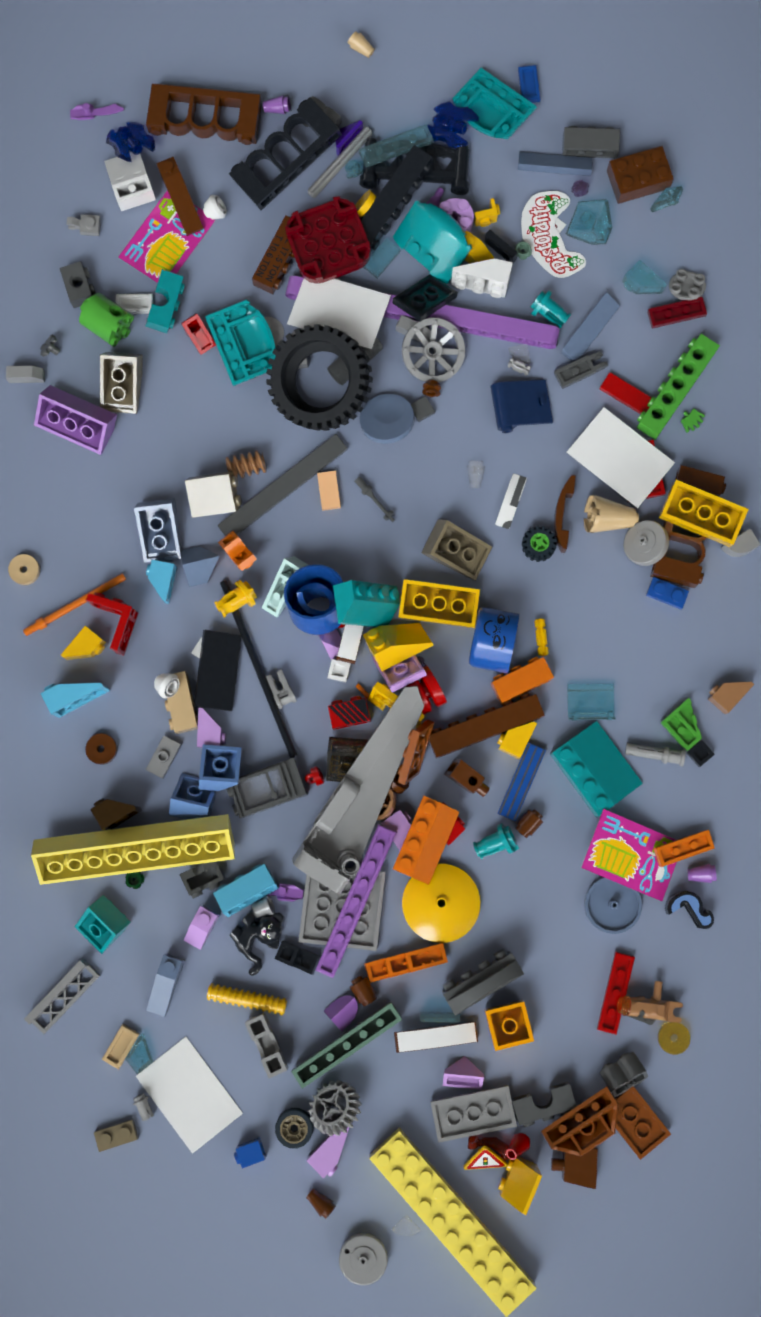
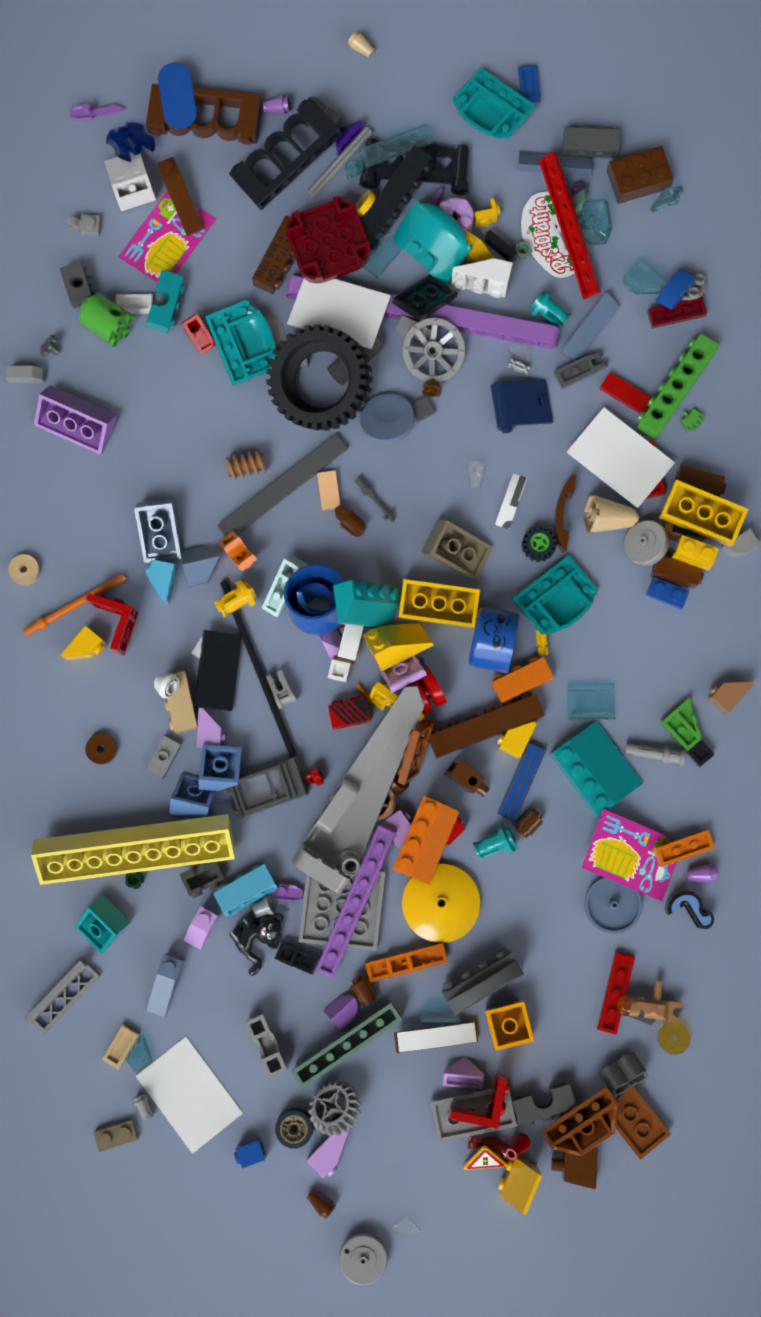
medium azure slope [40,683,110,718] -> none
dark brown slope [90,798,143,830] -> none
dark tan slope [100,352,143,414] -> none
brick [185,471,241,518] -> none
white cone [203,195,227,220] -> none
yellow piece [207,983,287,1016] -> none
clear smoke slope [326,737,368,782] -> none
light yellow brick [369,1127,537,1317] -> none
clear blue piece [426,101,479,148] -> none
none -> blue sticker [158,63,197,129]
none -> reddish brown arm [335,506,365,537]
none -> red bracket [449,1072,510,1129]
none -> teal slope [512,555,598,635]
none -> red tile [539,152,601,300]
none -> sand green tile [571,189,588,214]
none -> blue slope [656,269,695,310]
none -> yellow brick [672,535,719,571]

